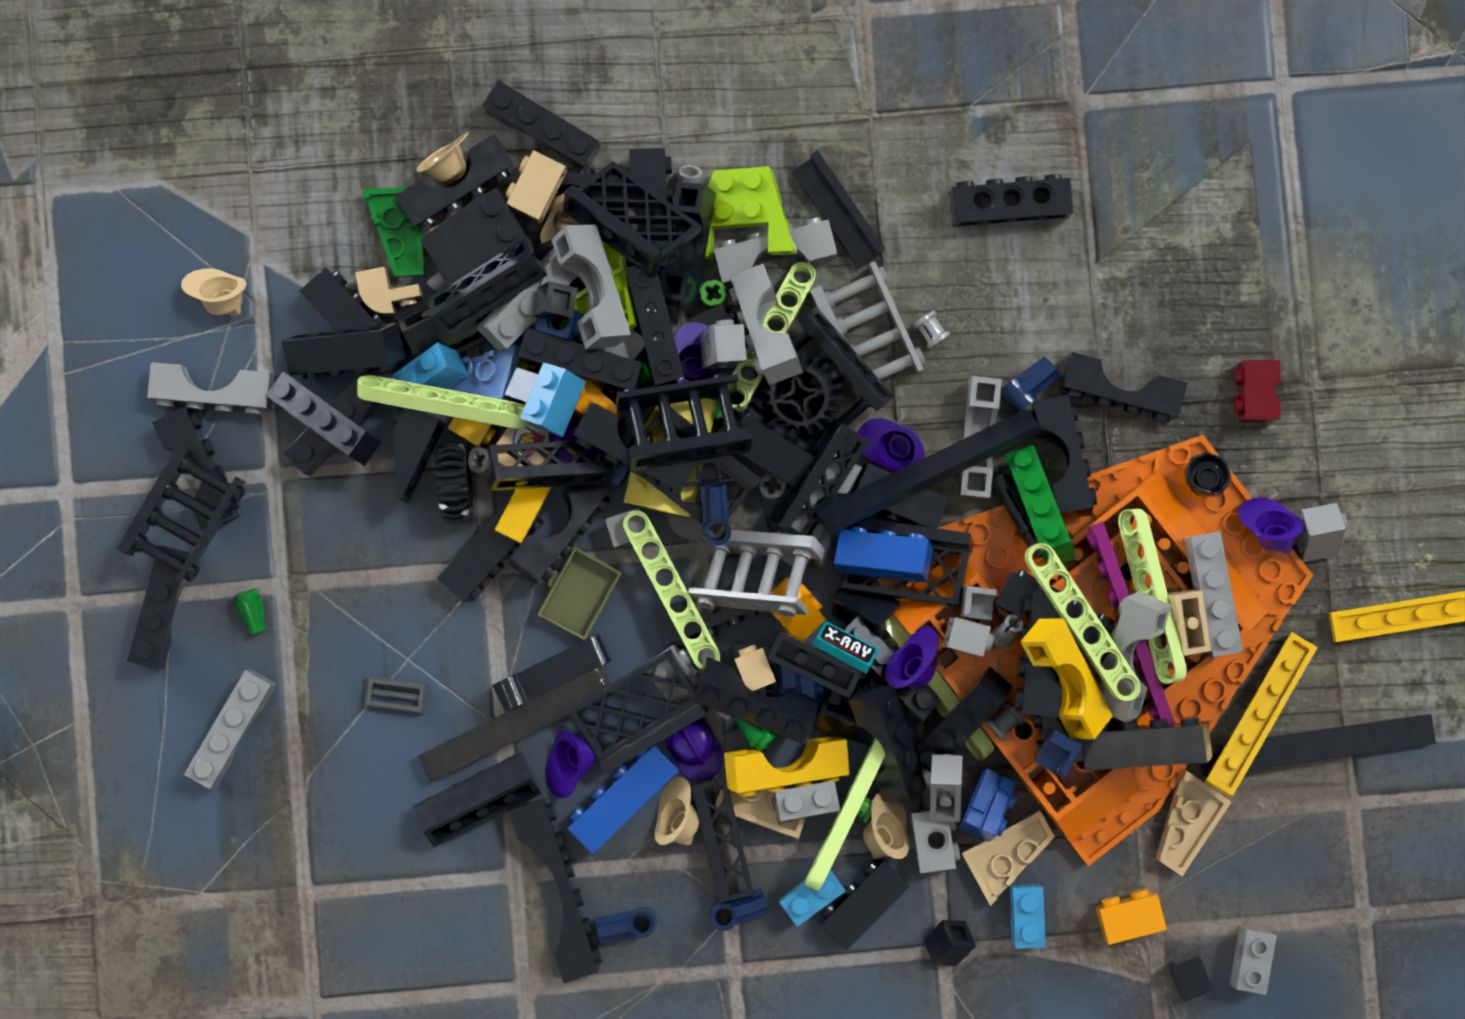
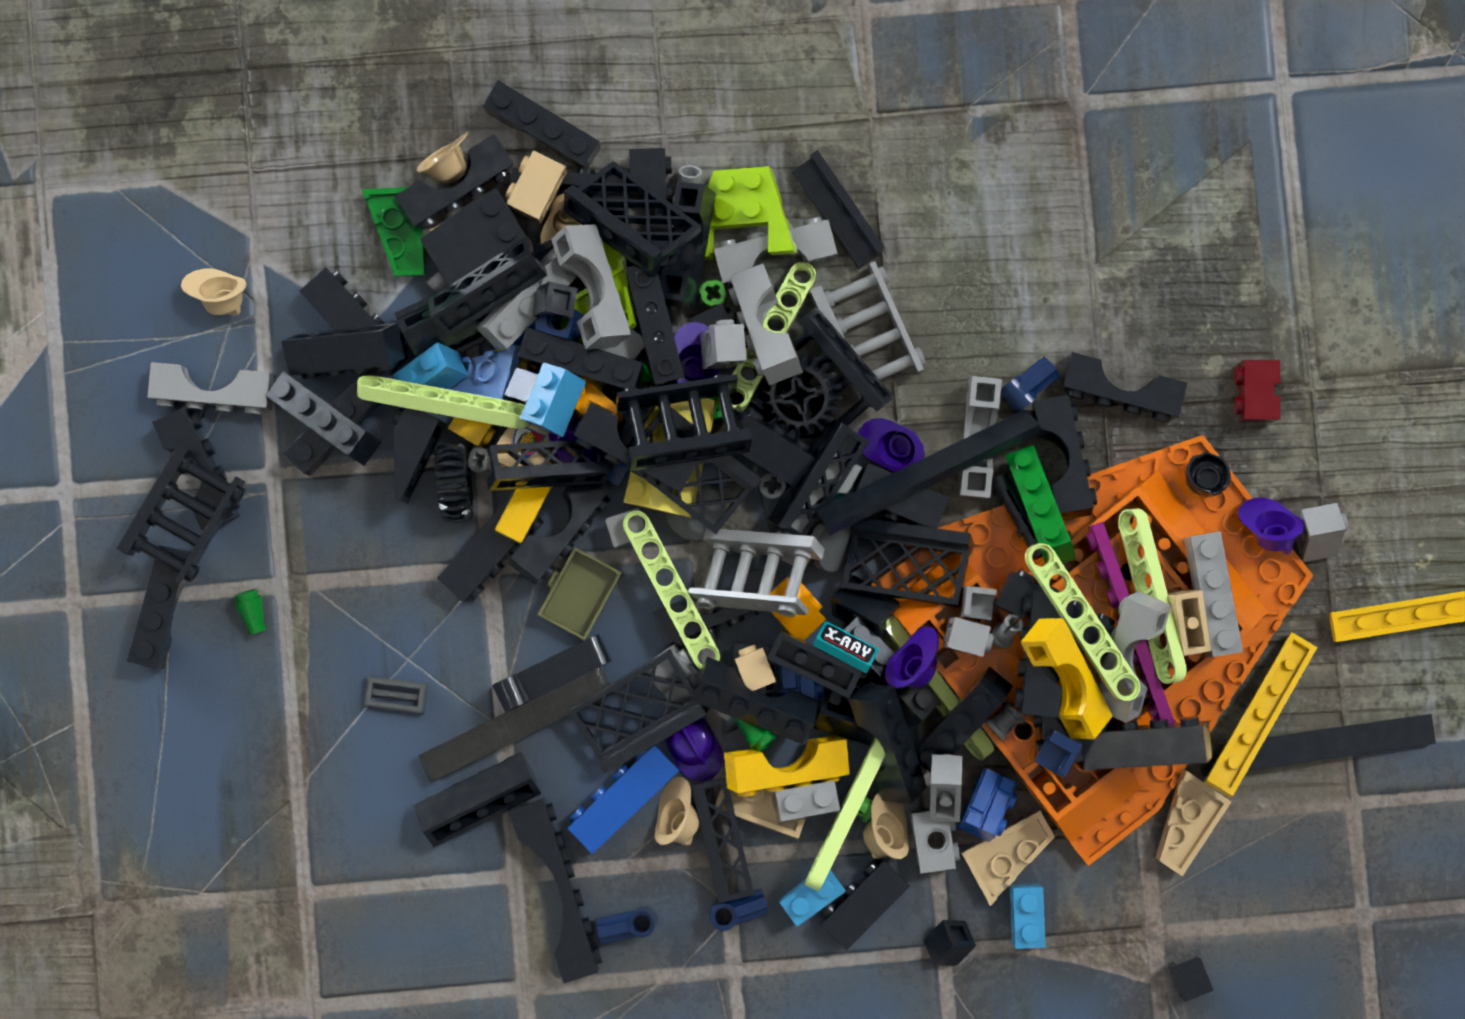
light grey arch [184,669,277,790] -> none
tan brick [355,267,424,317] -> none
dark purple piece [545,731,594,798] -> none
dark blue piece [700,484,731,546] -> none
blue brick [834,527,933,583] -> none
light grey bush [913,310,951,349] -> none
black brick [949,174,1073,227] -> none
light orange brick [1095,888,1167,945] -> none
light grey brick [1229,925,1277,995] -> none

